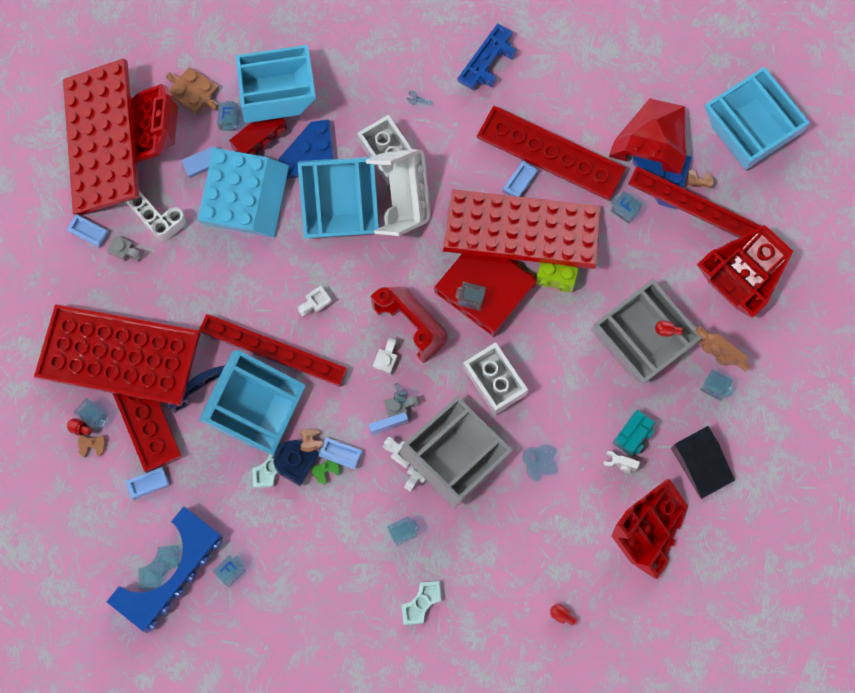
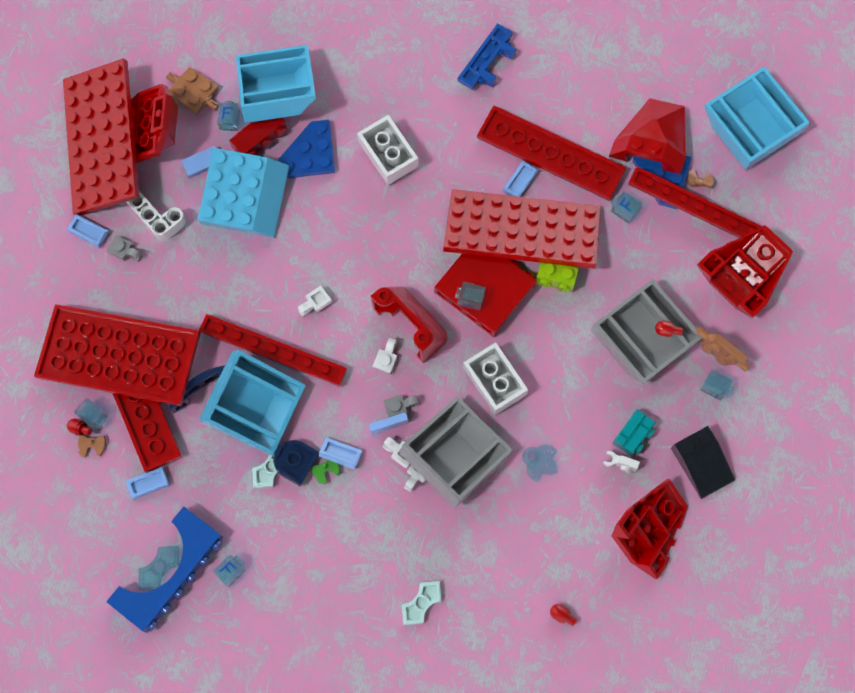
medium azure slope [298,156,379,238] -> none
nougat piece [299,429,324,452] -> none
white windscreen [366,149,431,236] -> none
clear light blue brick [387,516,419,547] -> none
clear light blue hand [394,383,408,403] -> none
clear light blue hand [407,91,433,106] -> none

